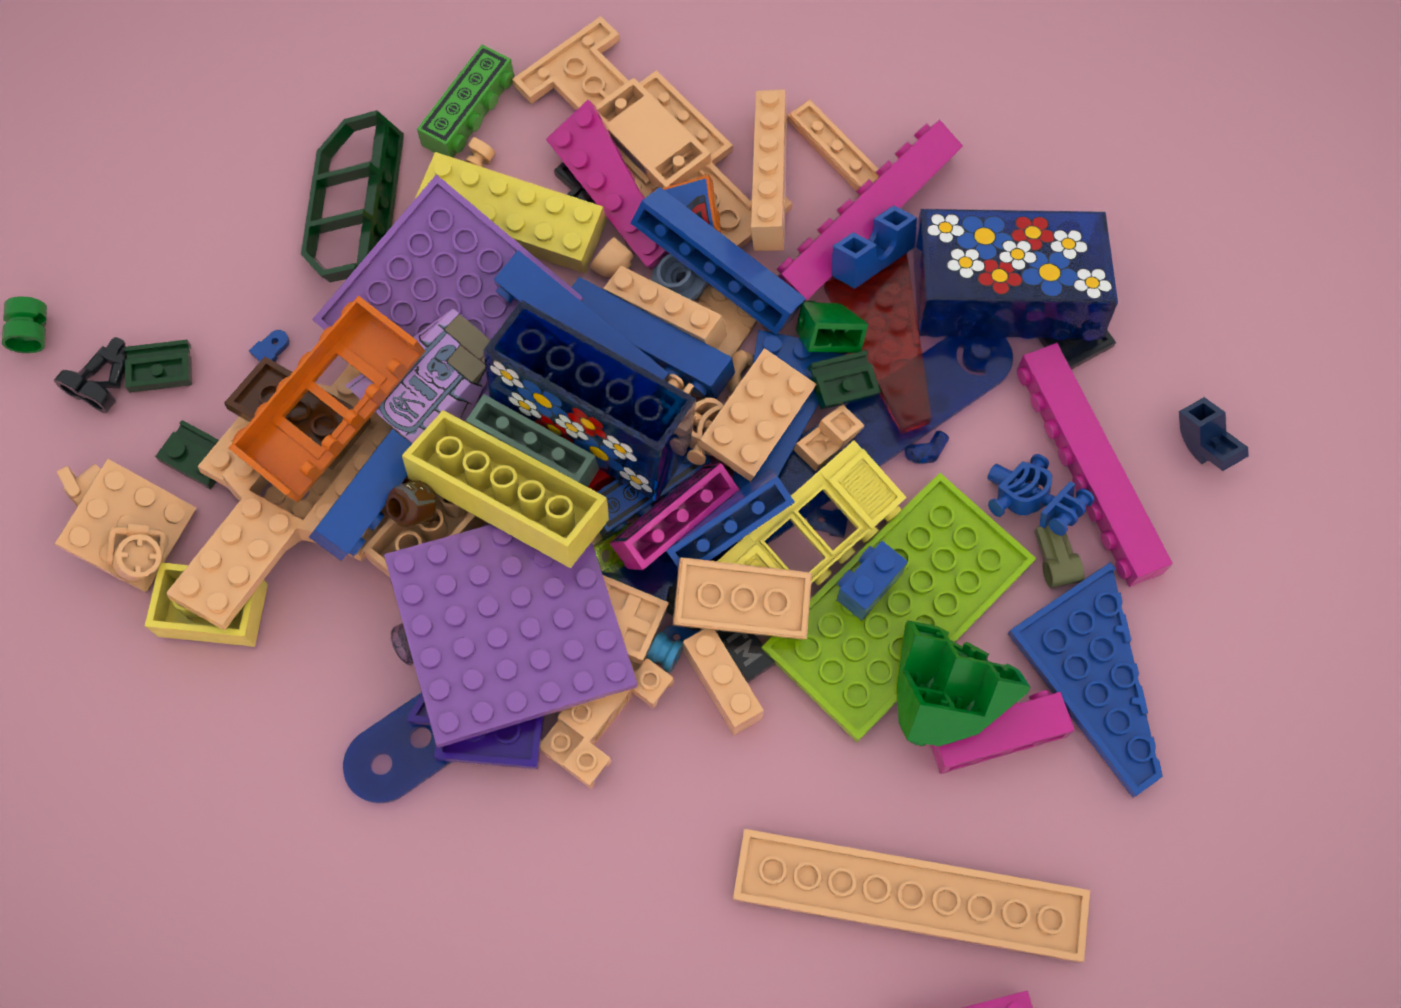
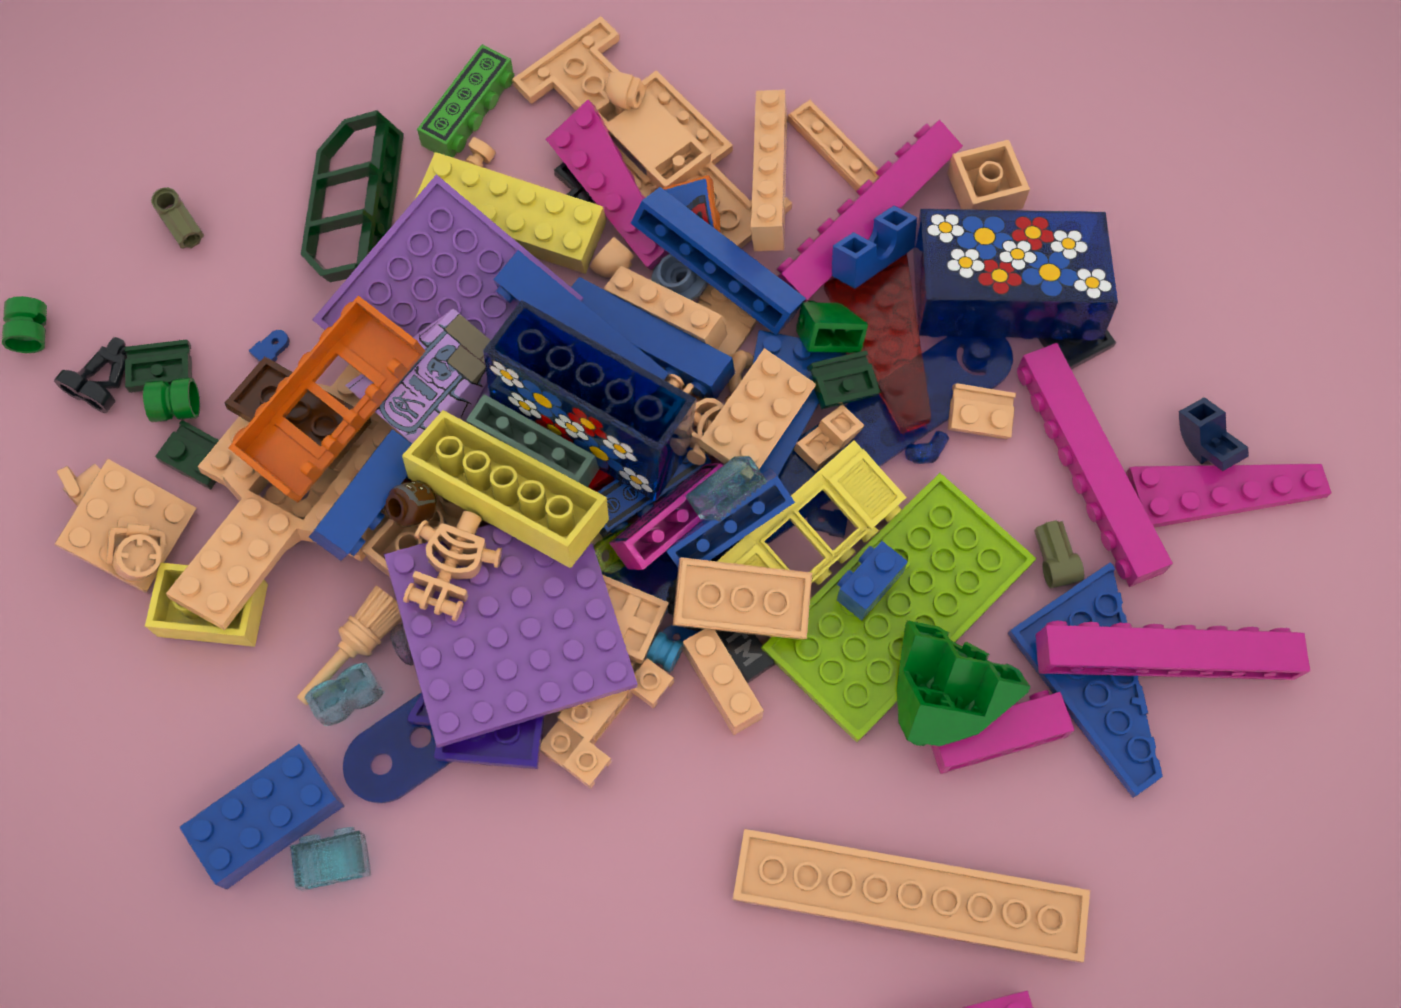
blue piece [988,454,1094,536] -> none
none -> green wheel [143,377,200,422]
none -> olive piece [151,187,204,249]
none -> blue brick [179,744,344,889]
none -> clear light blue brick [290,827,371,891]
none -> light nougat piece [297,586,402,705]
none -> clear light blue brick [305,663,384,726]
none -> light nougat piece [403,511,502,621]
none -> light nougat piece [606,71,646,111]
none -> clear light blue brick [686,456,766,521]
none -> light nougat brick [947,140,1030,219]
none -> light nougat plate [947,383,1016,439]
none -> dark pink brick [1035,621,1310,680]
none -> dark pink wing [1127,464,1332,528]

